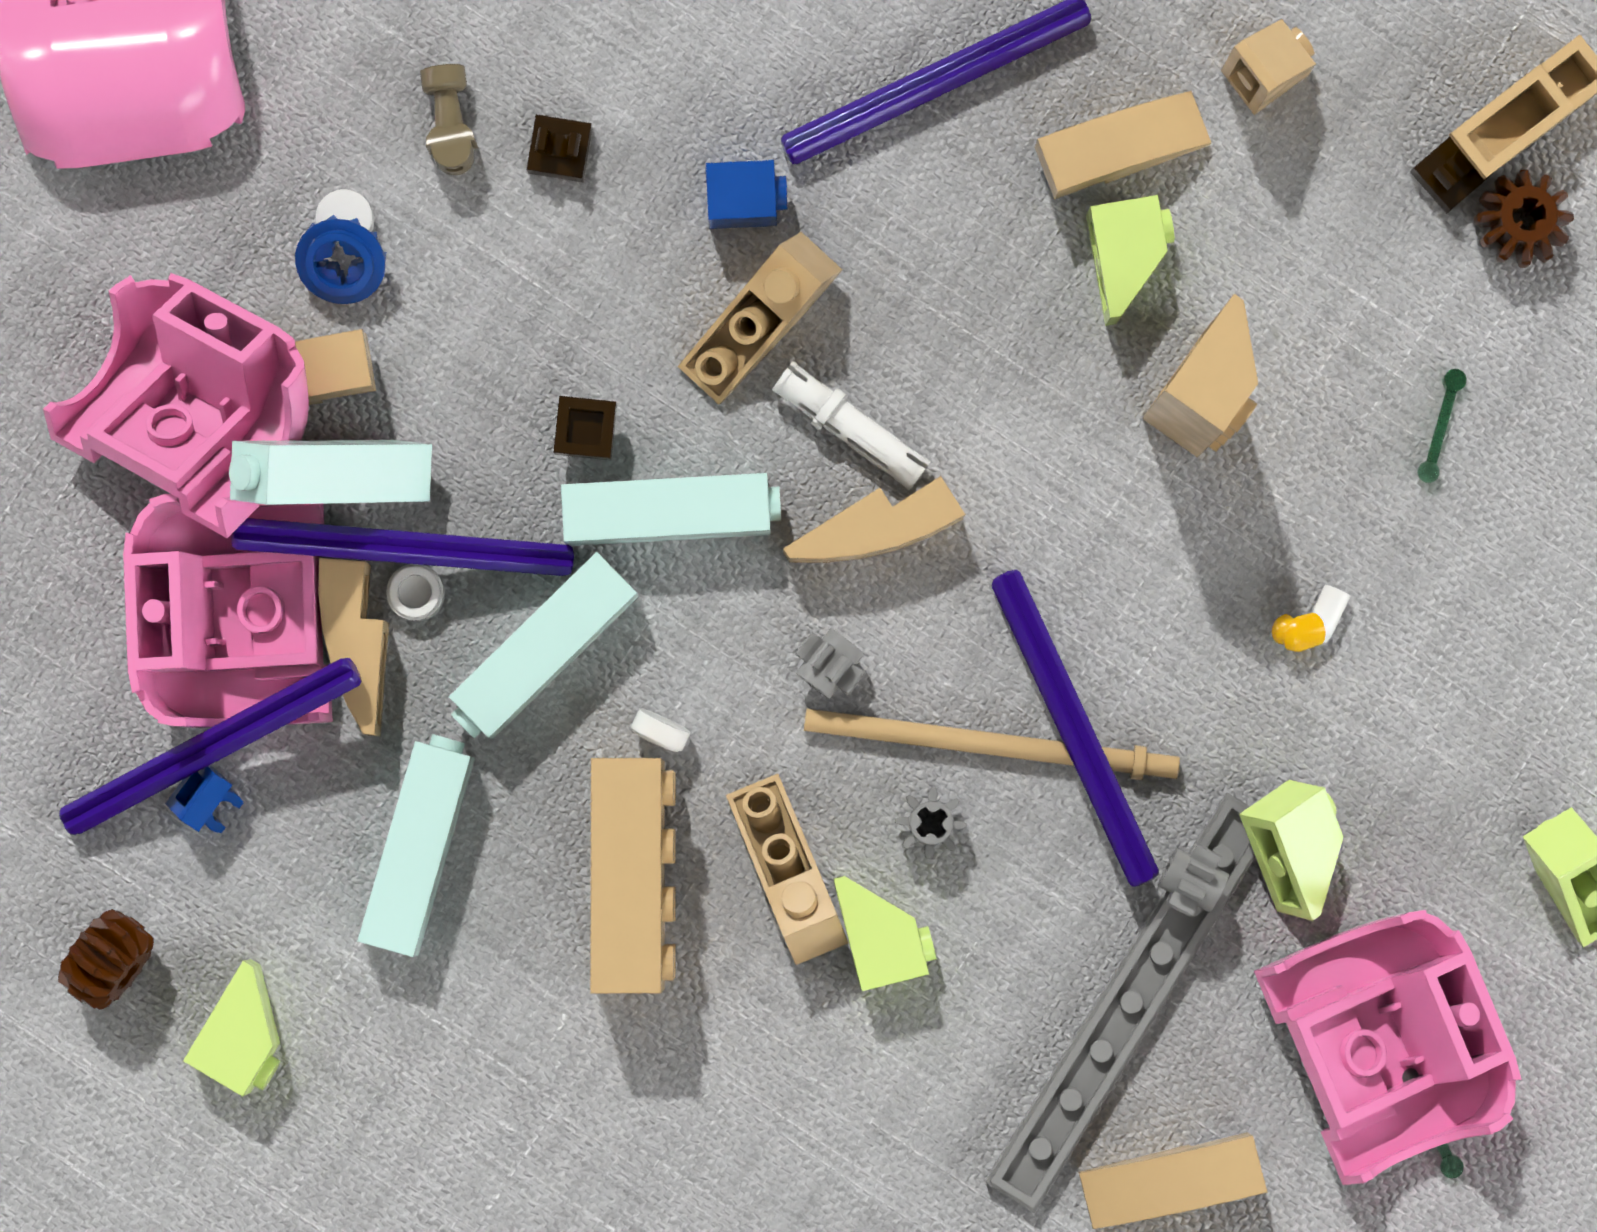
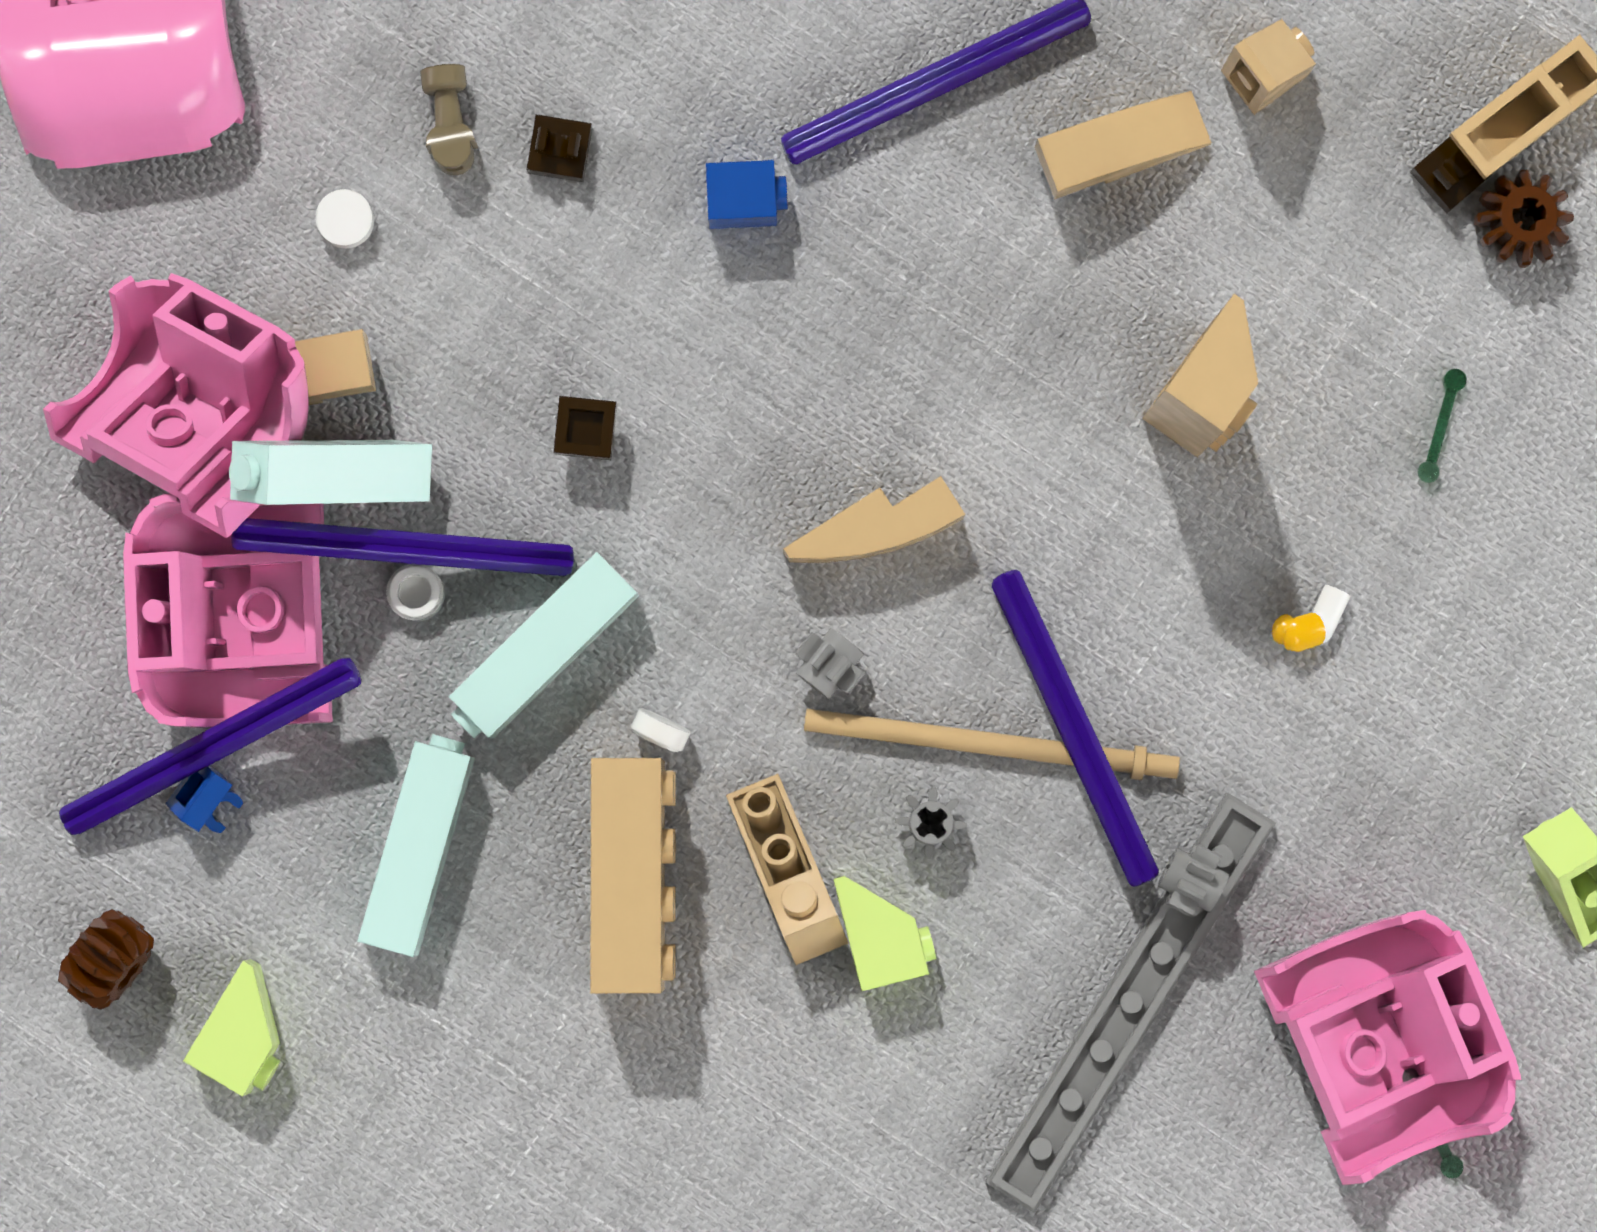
blue gear [295,215,387,304] -> none
tan slope [318,558,389,737] -> none
light aqua brick [561,473,781,546] -> none
tan slope [678,232,843,404] -> none
white pin [772,361,931,491] -> none
tan slope [1078,1132,1268,1229] -> none
yellowish green slope [1086,195,1175,326] -> none
yellowish green slope [1239,780,1343,921] -> none

